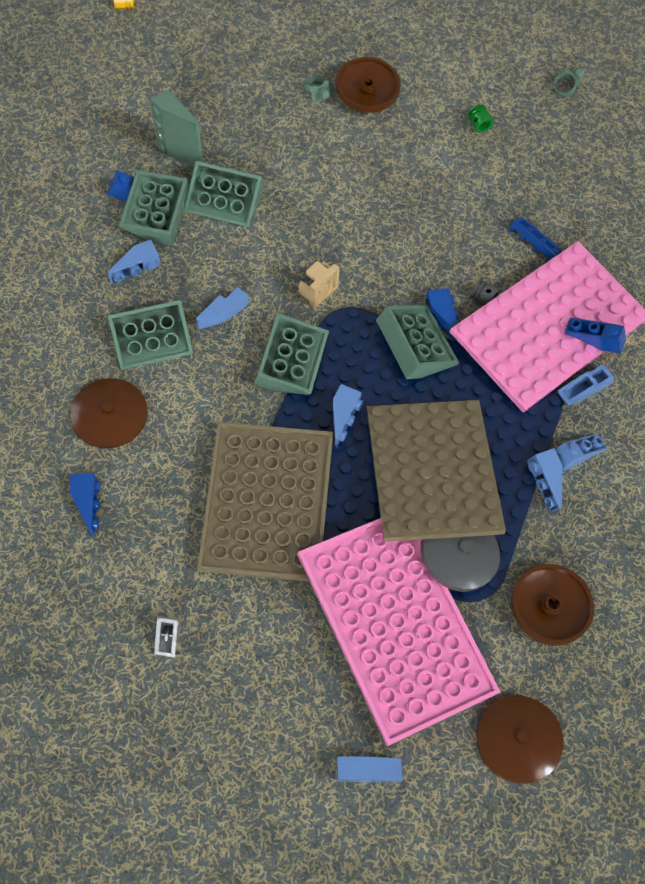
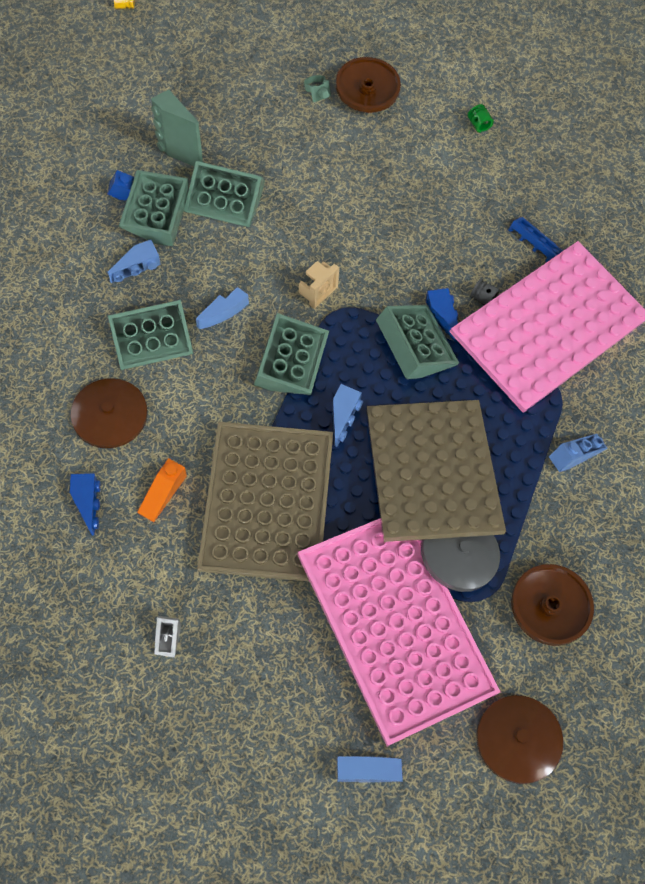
medium blue slope [527,448,562,513] -> none
sand green piece [553,68,584,97] -> none
medium blue slope [557,364,614,406] -> none
blue slope [565,317,626,354] -> none
none -> orange slope [137,458,187,522]

